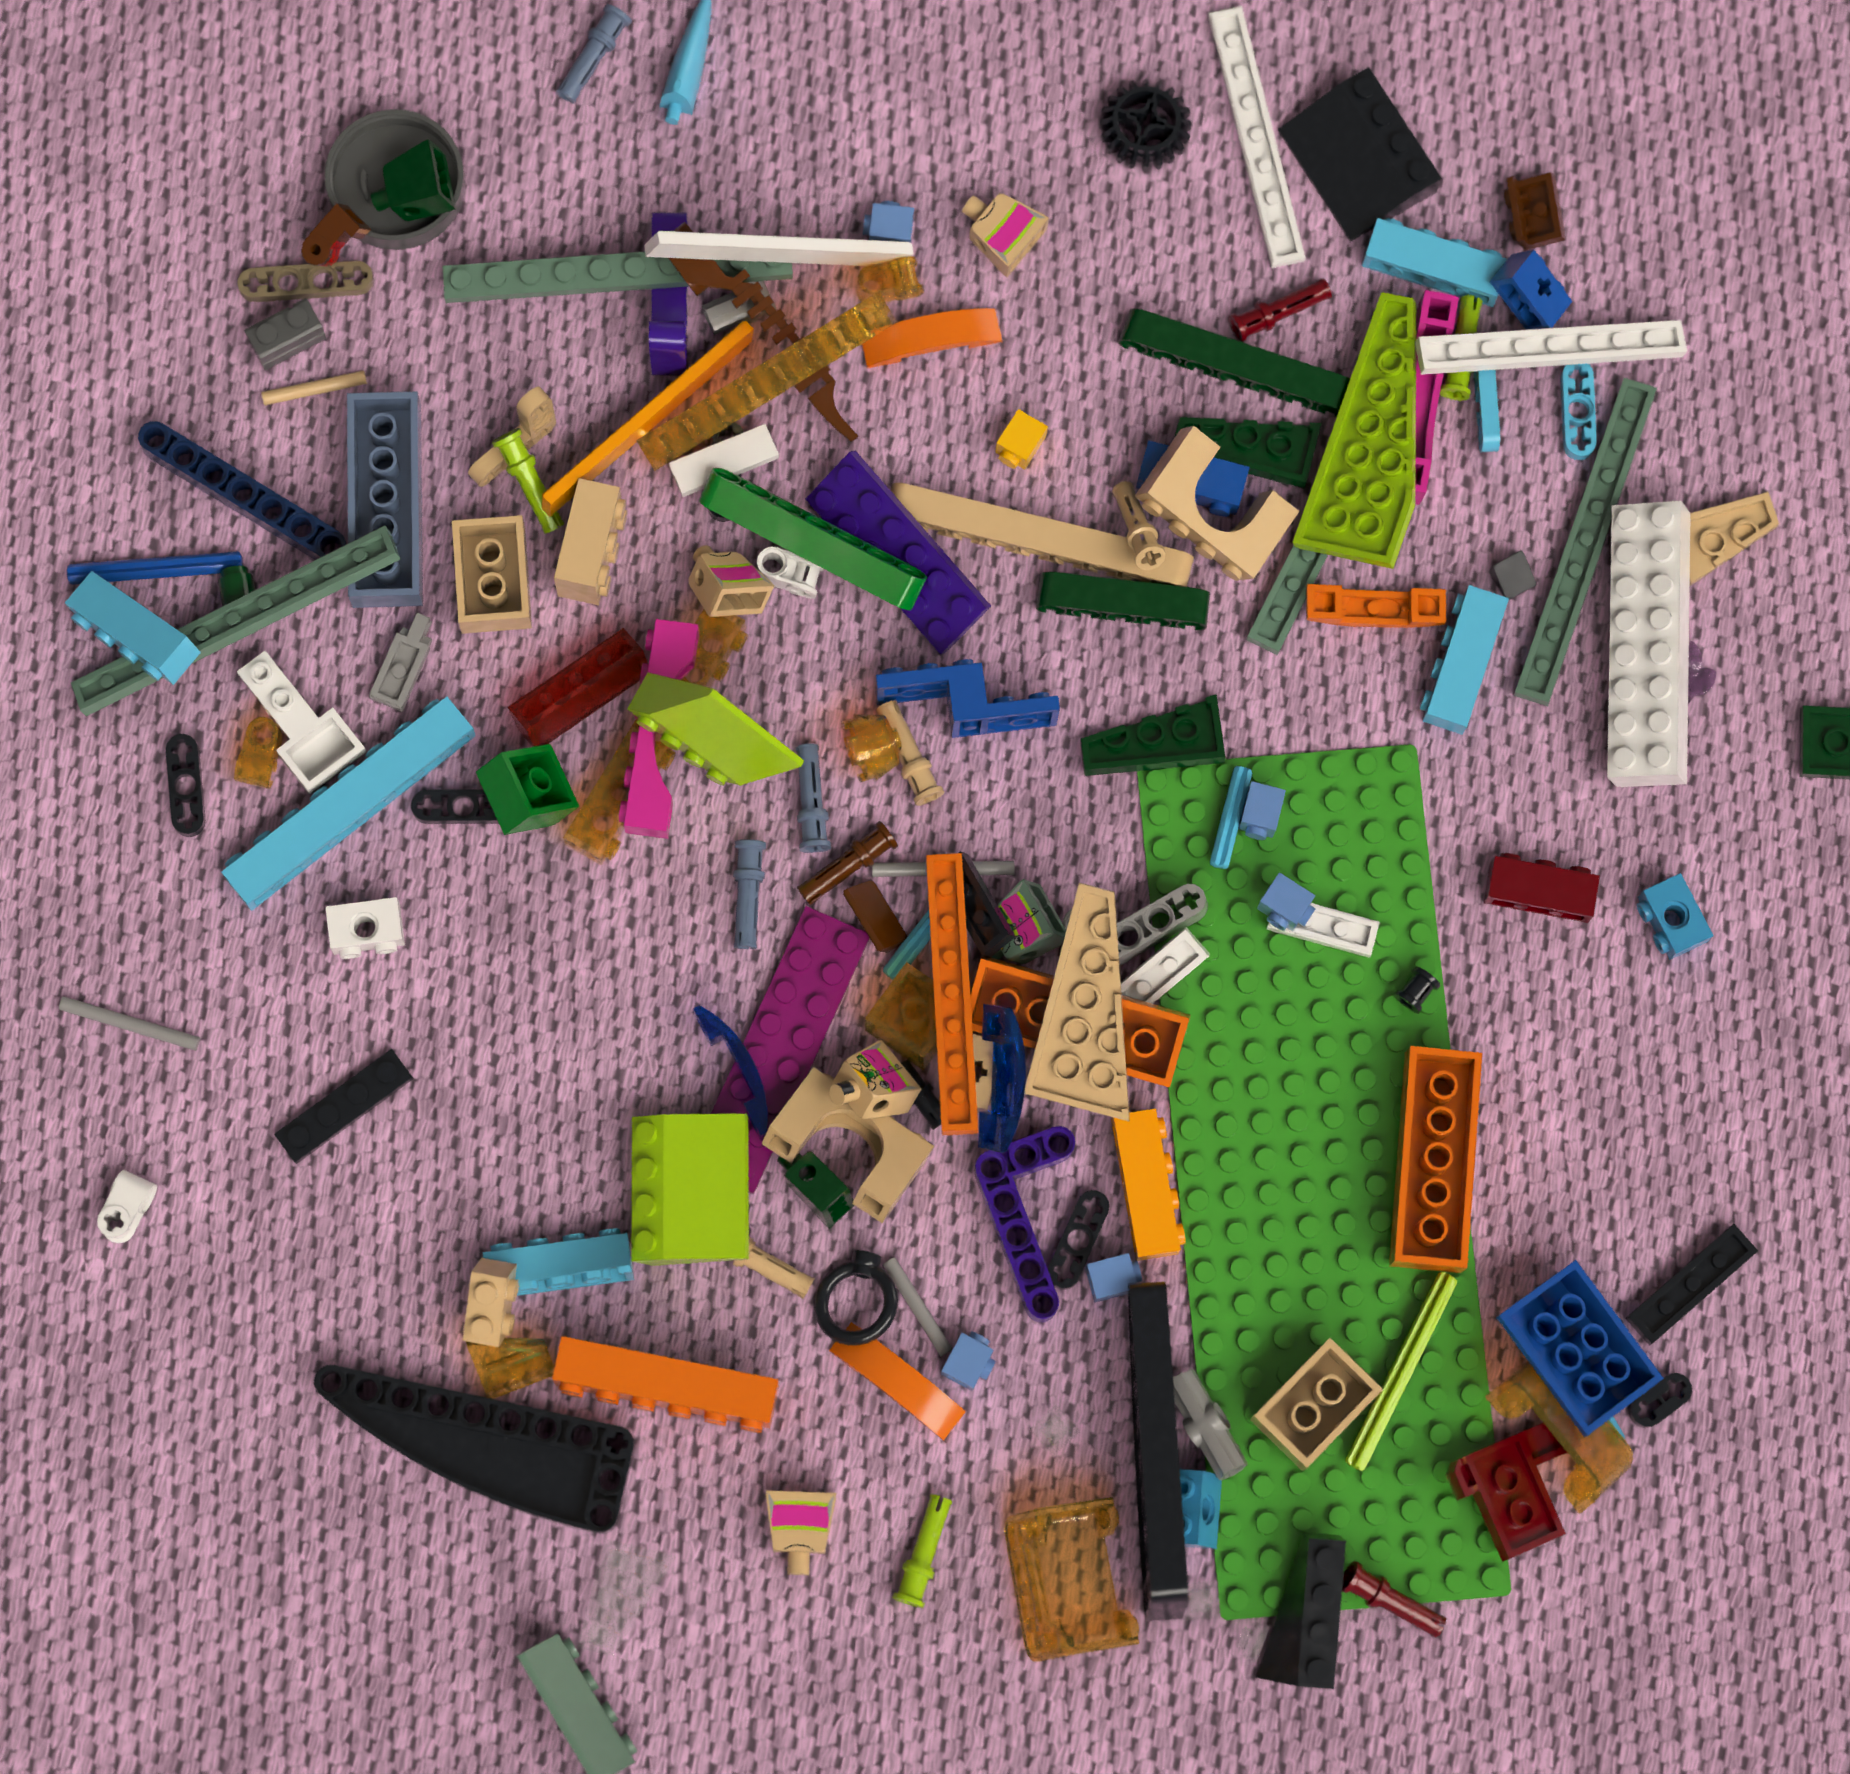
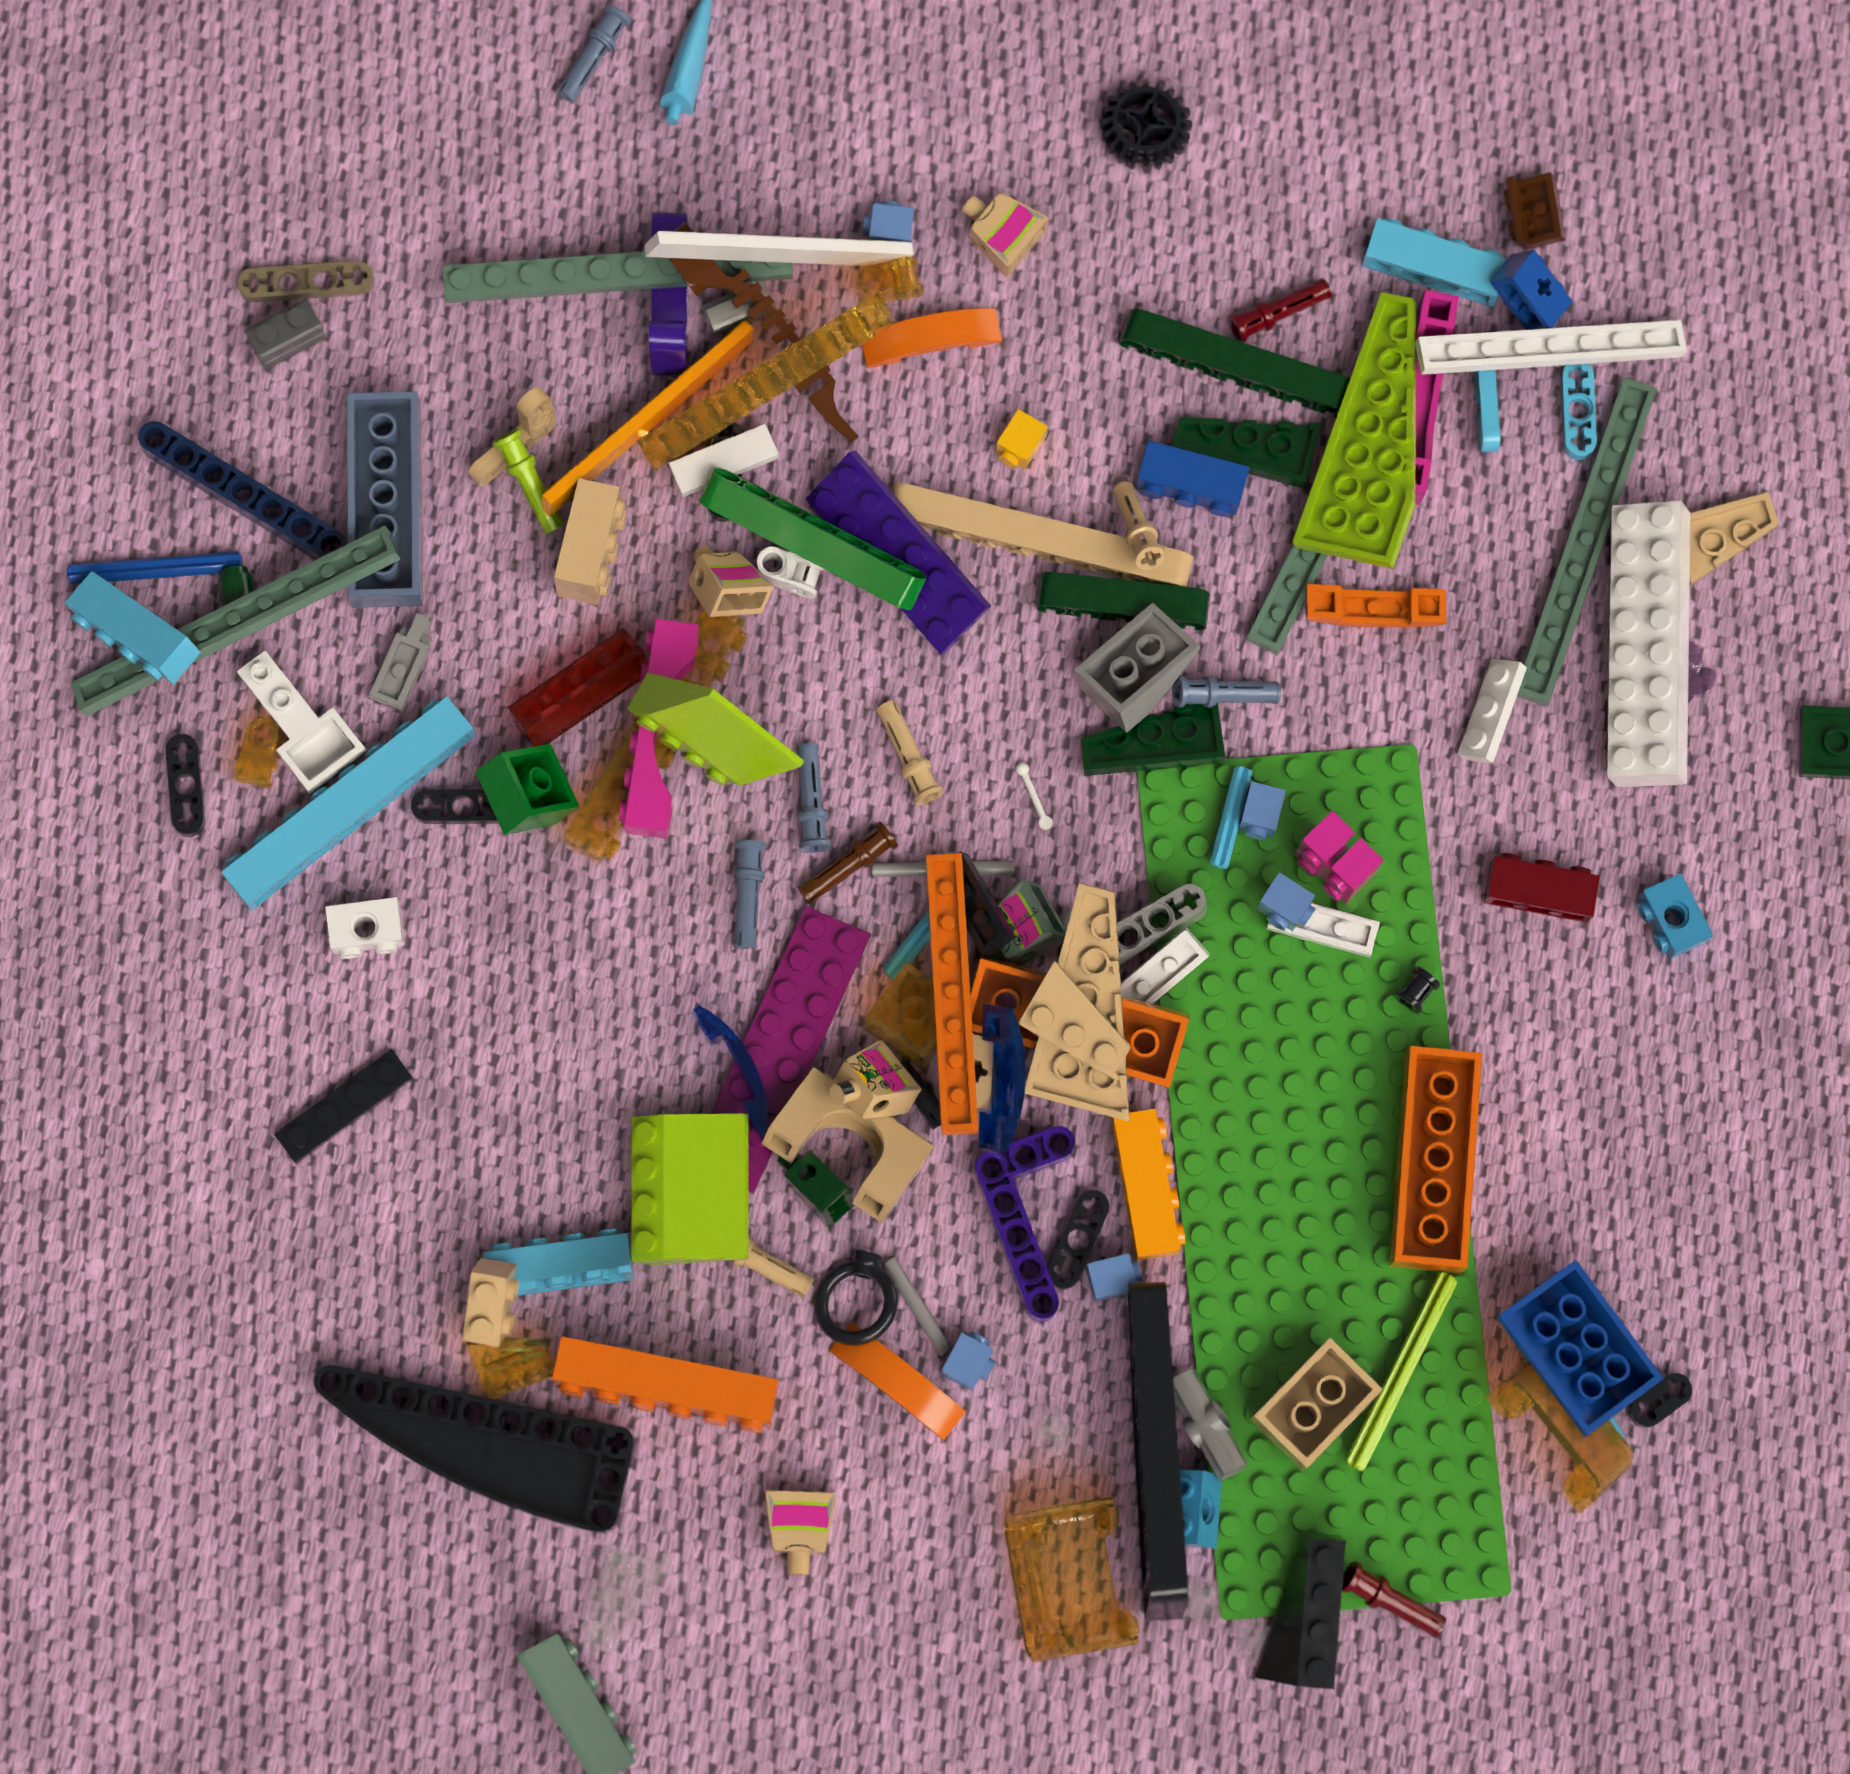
light grey bar [59,996,201,1051] -> none
white piece [97,1170,157,1244] -> none
tan bar [261,370,367,406] -> none
reddish brown leg [301,203,371,267] -> none
dark grey piece [324,109,466,250] -> none
dark green torso [371,139,456,221] -> none
tan brick [452,515,532,634] -> none
clear yellow cone [841,714,902,783] -> none
reddish brown slope [843,880,908,953] -> none
blue bracket [875,659,1060,738] -> none
lime pin [892,1494,953,1609] -> none
tan arch [1135,426,1299,581] -> none
white tile [1208,6,1306,268] -> none
black slope [1278,67,1442,242] -> none
medium azure brick [1420,585,1509,735] -> none
lime pin [1440,295,1483,401] -> none
dark red piece [1446,1417,1579,1562] -> none
slope [1489,550,1537,601] -> none
black plate [1626,1224,1758,1346] -> none
none -> white hinge [1015,762,1053,830]
none -> tan wing [1018,961,1131,1079]
none -> light grey slope [1074,603,1200,733]
none -> sand blue pin [1172,676,1281,708]
none -> dark pink piece [1295,810,1384,905]
none -> white plate [1458,659,1527,763]

